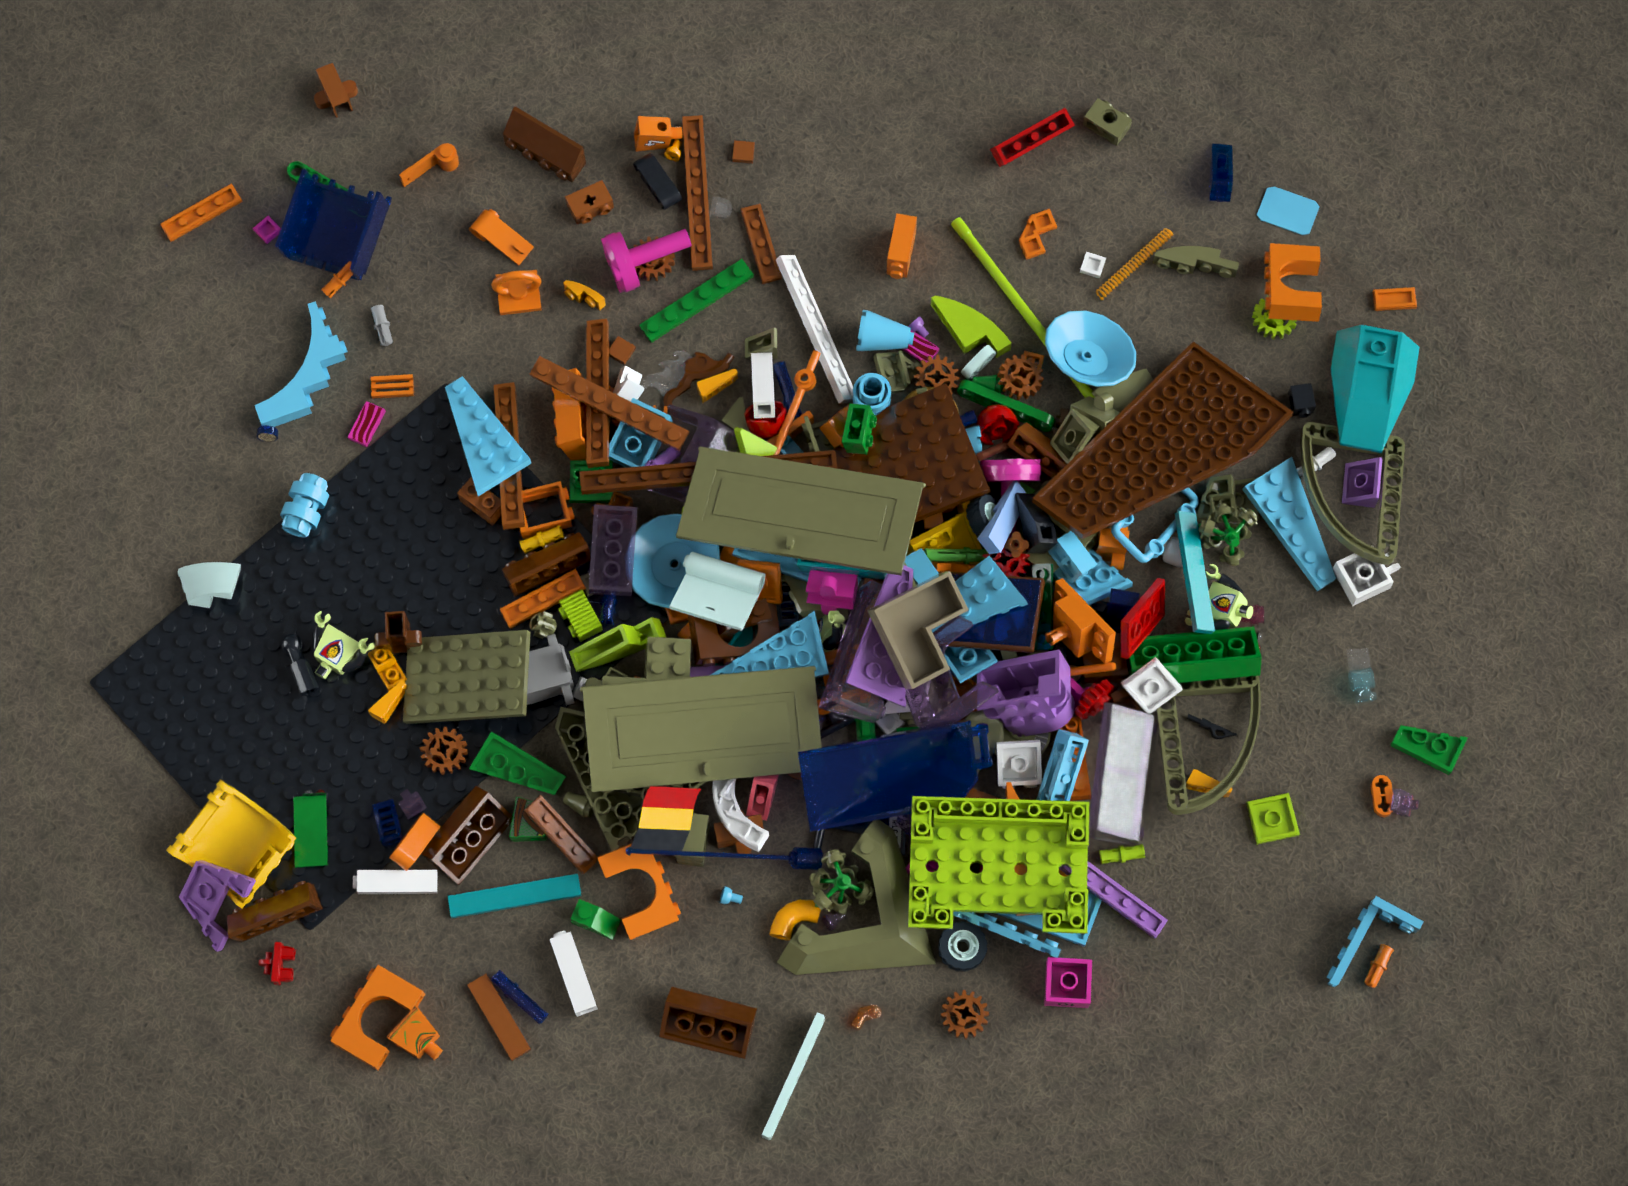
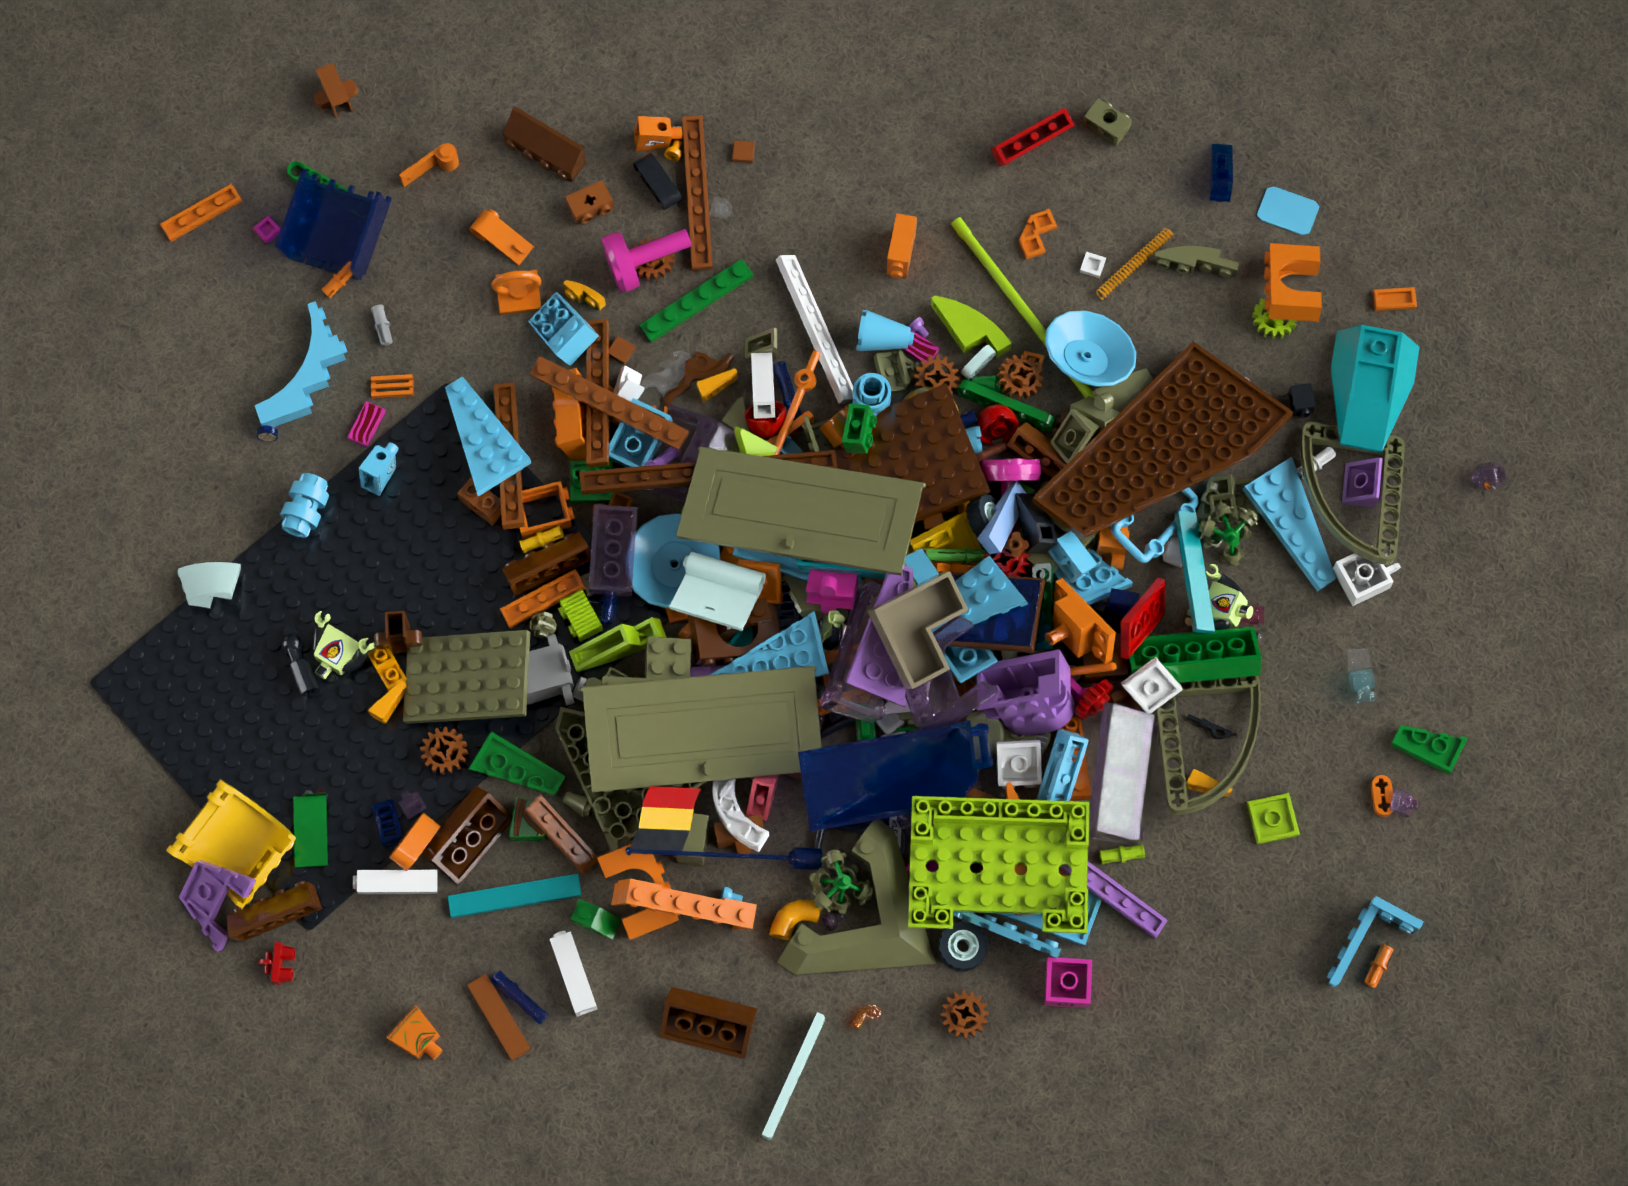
orange arch [330,965,425,1071] -> none
dark orange tile [741,204,782,284] -> none
none -> medium azure torso [359,442,398,496]
none -> medium azure slope [528,292,599,366]
none -> orange window [611,879,757,930]
none -> clear purple head [1472,461,1506,490]

